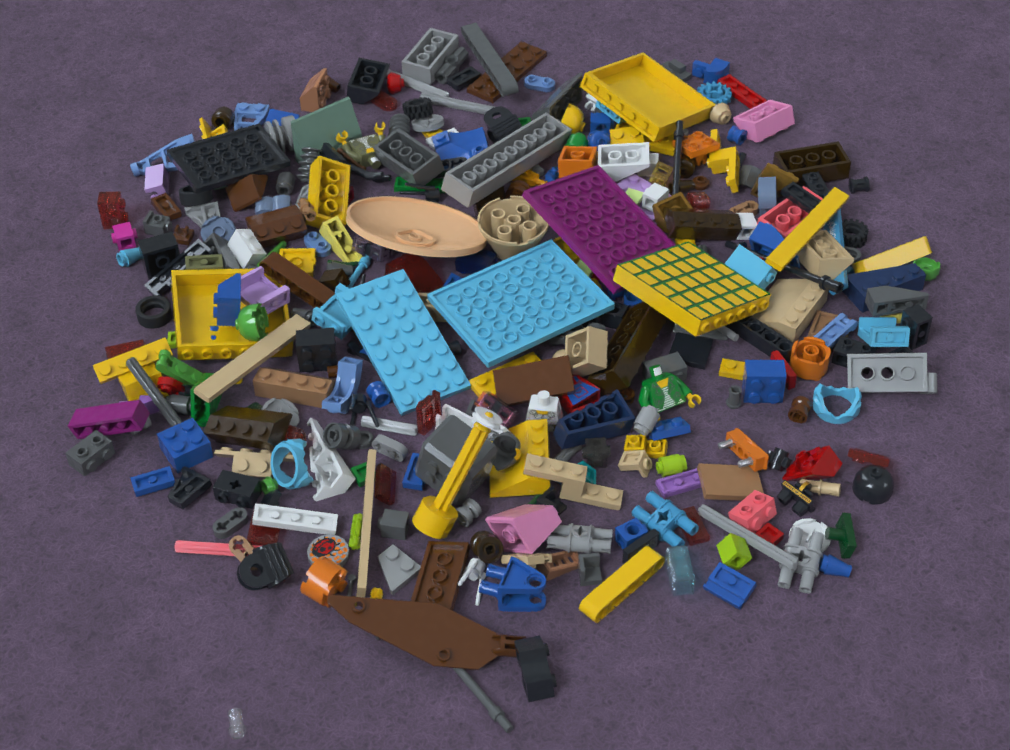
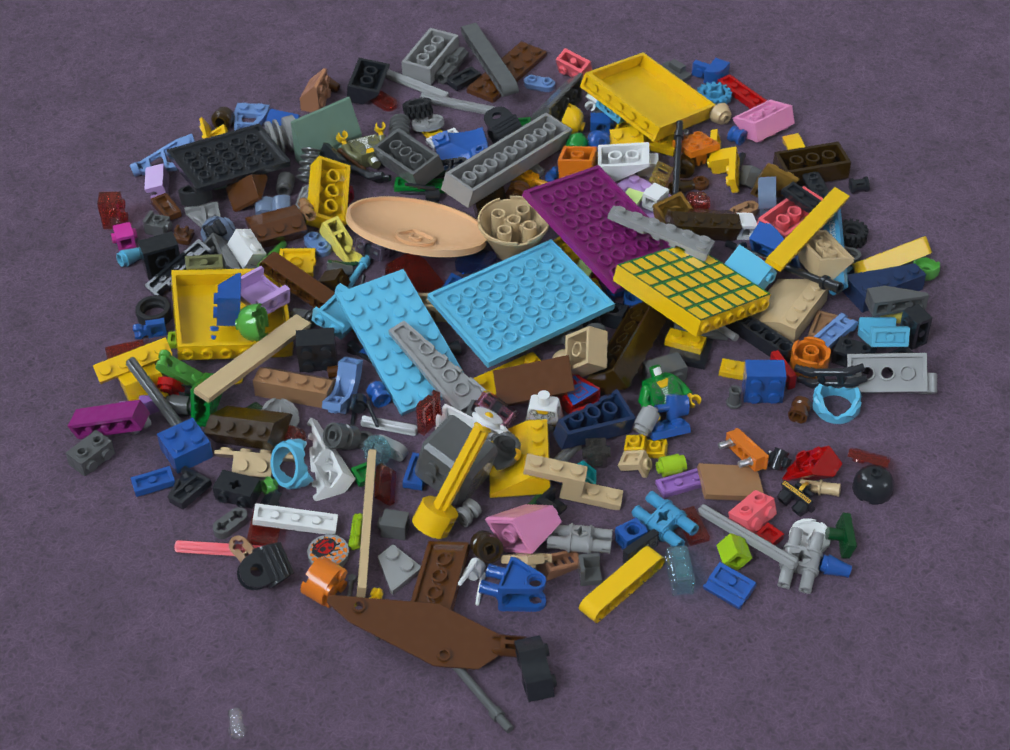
red cone [387,72,405,94] -> none
reddish brown bush [619,388,635,405] -> none
none -> blue plate [133,318,167,339]
none -> black wheel [203,219,228,238]
none -> clear light blue gear [362,435,391,467]
none -> light grey wing [389,321,488,412]
none -> coral brick [556,48,592,78]
none -> light grey wing [607,206,715,261]
none -> blue piece [654,394,690,420]
none -> yellow plate [664,328,706,355]
none -> yellow slope [782,133,805,150]
none -> black piece [794,363,868,388]

